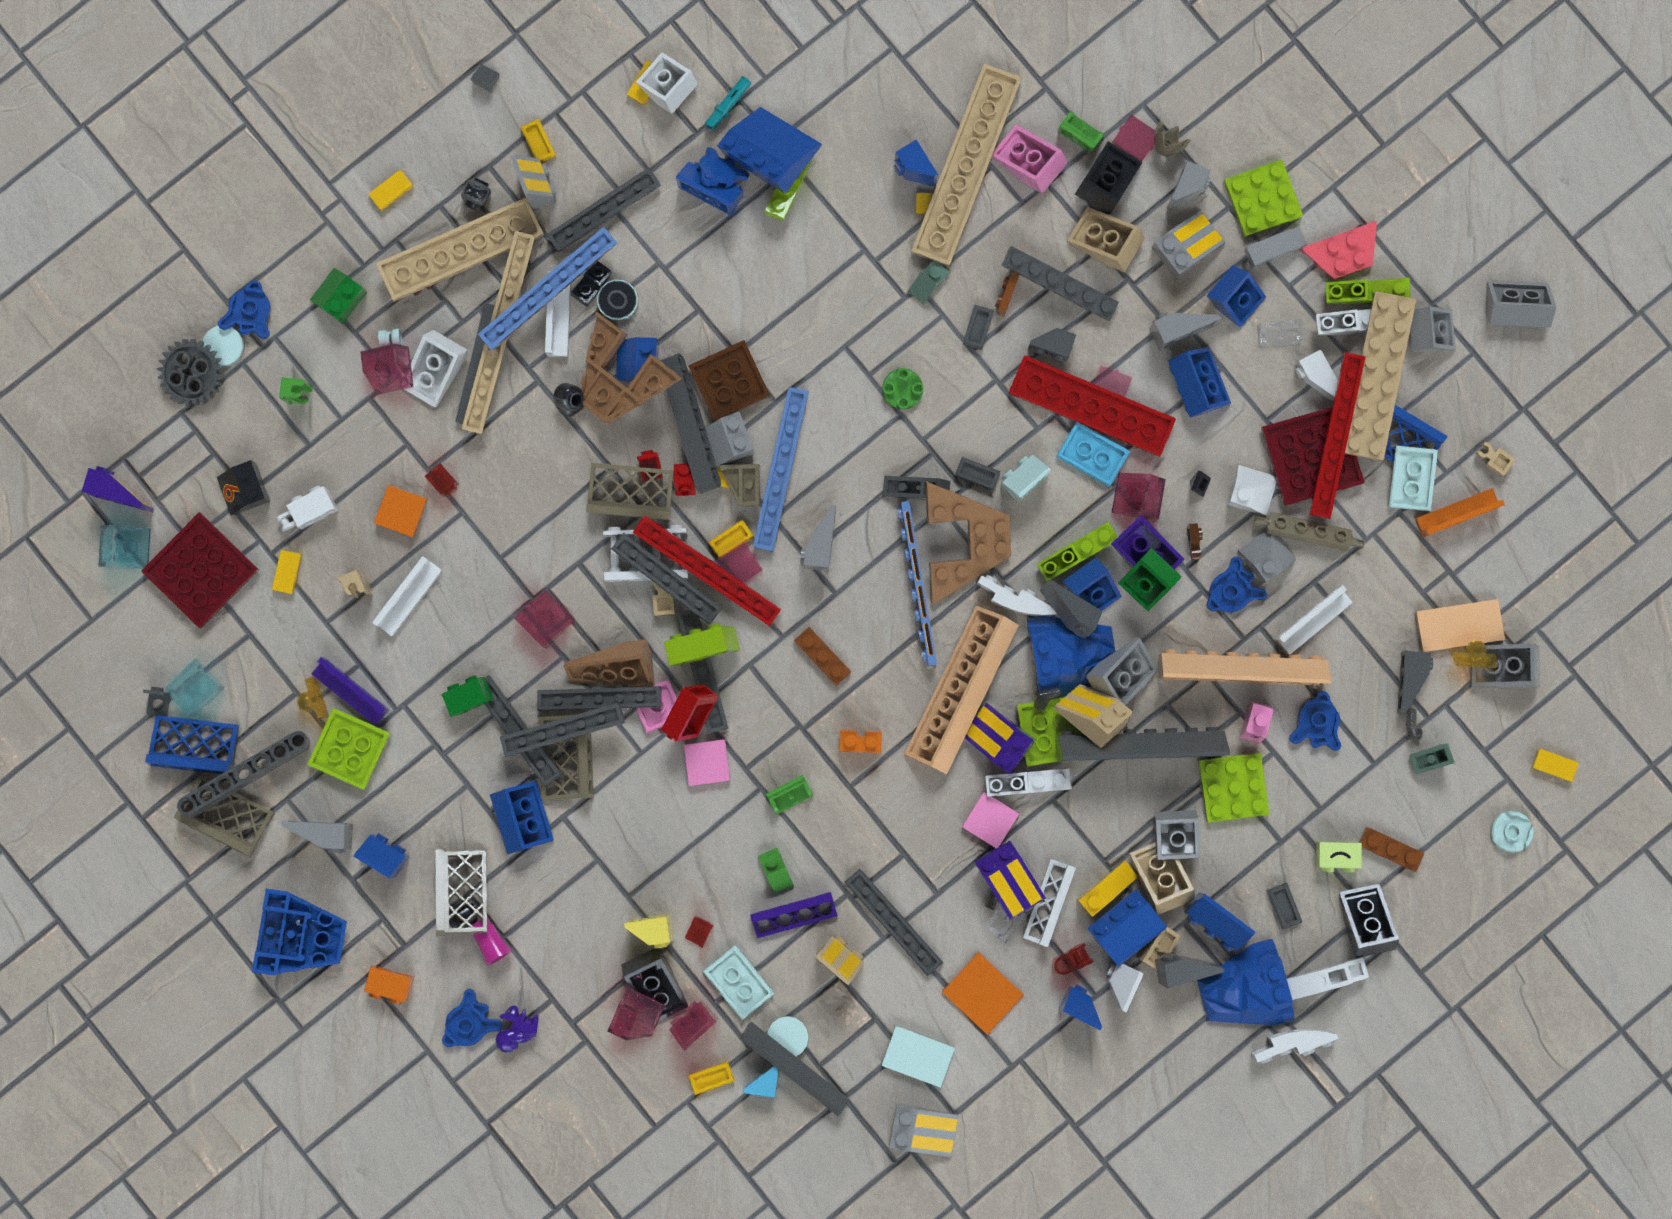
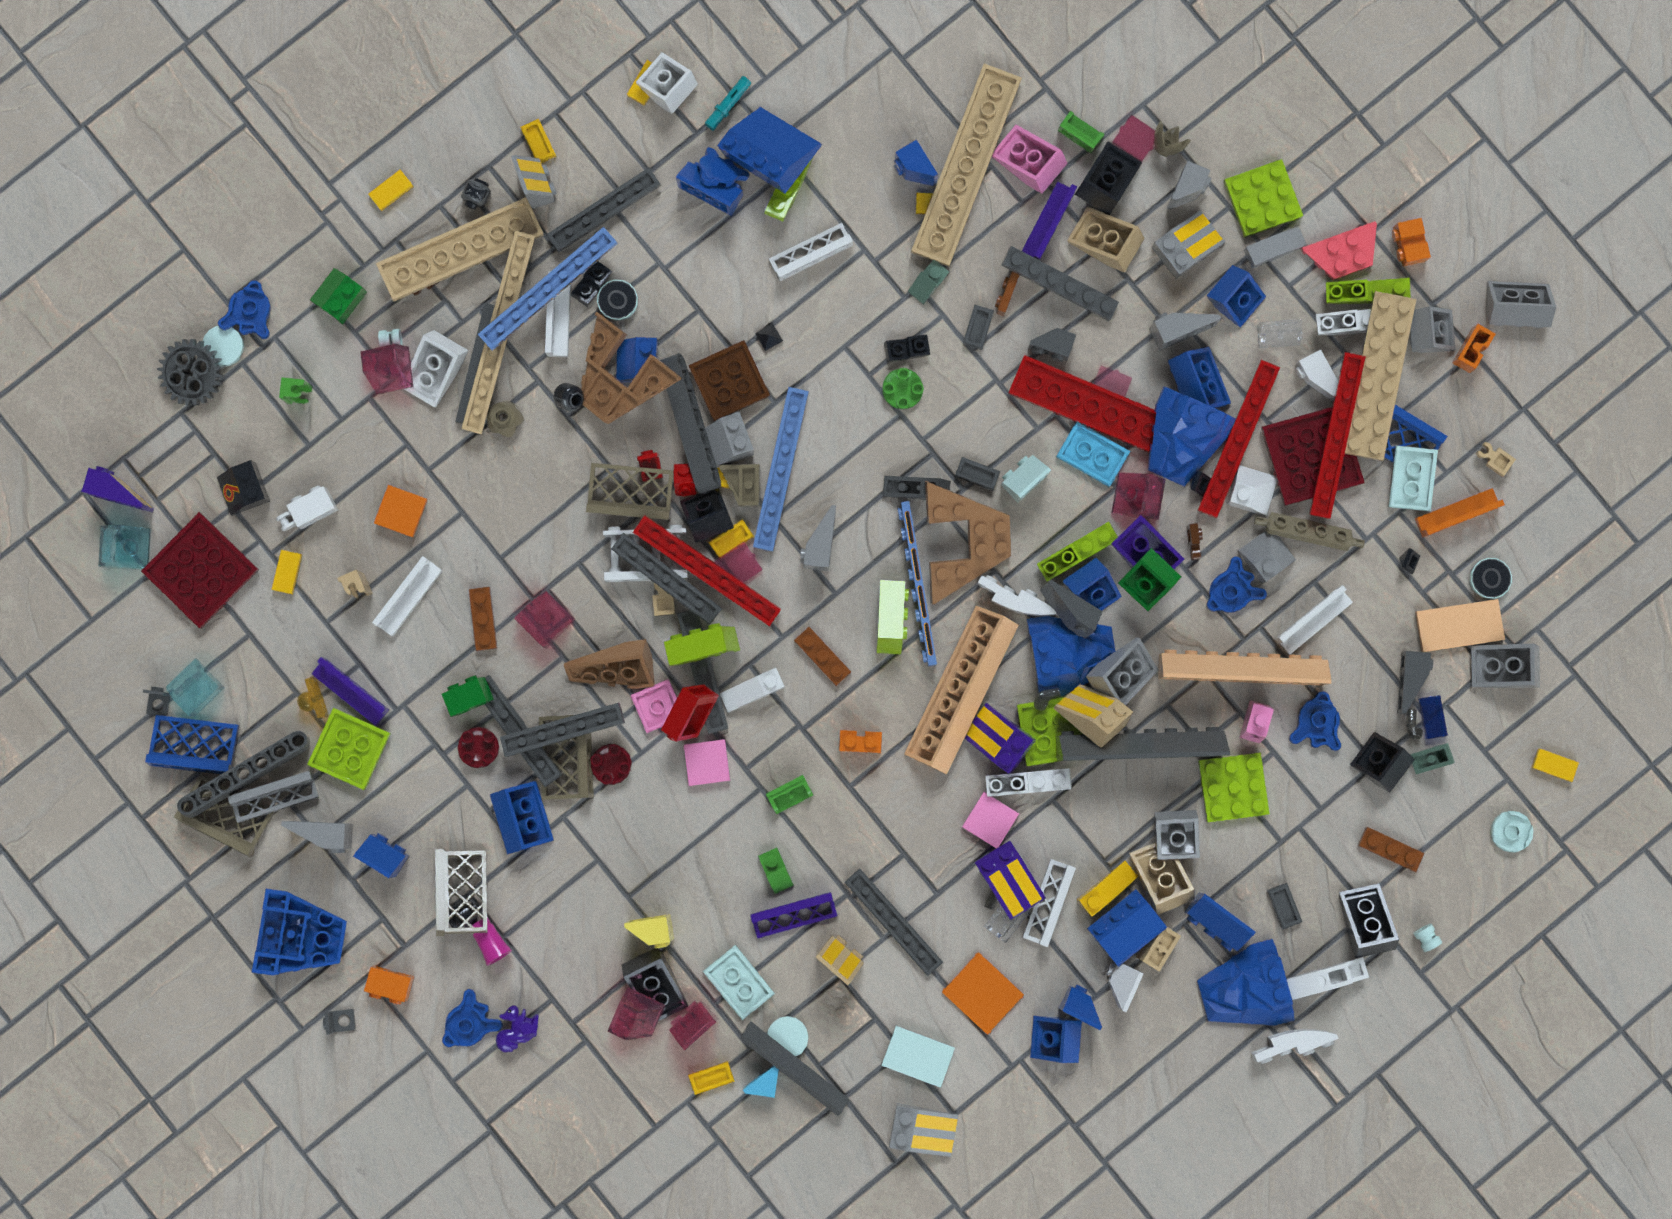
clear red brick [425,463,459,497] -> none
dark grey slope [471,64,500,92] -> none
dark grey tile [537,686,662,711] -> none
clear red panel [685,915,714,948] -> none
clear red piece [1051,942,1094,975] -> none
dark grey slope [1155,953,1224,989] -> none
yellowish green brick [1316,842,1362,872] -> none
clear yellow tile [1452,640,1498,668] -> none
none -> light grey fence [228,771,319,823]
none -> dark grey bracket [323,1009,356,1035]
none -> dark red dish [458,727,499,768]
none -> dark orange plate [469,587,498,651]
none -> dark tan piece [487,401,524,438]
none -> dark red dish [590,744,632,785]
none -> black slope [680,488,734,543]
none -> white slope [720,668,785,713]
none -> black slope [755,323,783,351]
none -> white fence [769,223,853,281]
none -> wedge [877,580,909,654]
none -> black slope [884,335,931,362]
none -> dark purple fence [1022,182,1077,260]
none -> blue slope [1030,1016,1082,1063]
none -> blue wedge [1147,386,1236,487]
none -> red plate [1197,359,1280,518]
none -> black slope [1350,732,1415,793]
none -> orange brick [1392,218,1431,267]
none -> black slope [1399,548,1420,574]
none -> light aqua wheel [1413,924,1442,952]
none -> clear blue tile [1418,695,1448,739]
none -> orange brick [1452,324,1496,373]
none -> black tile [1469,558,1512,599]

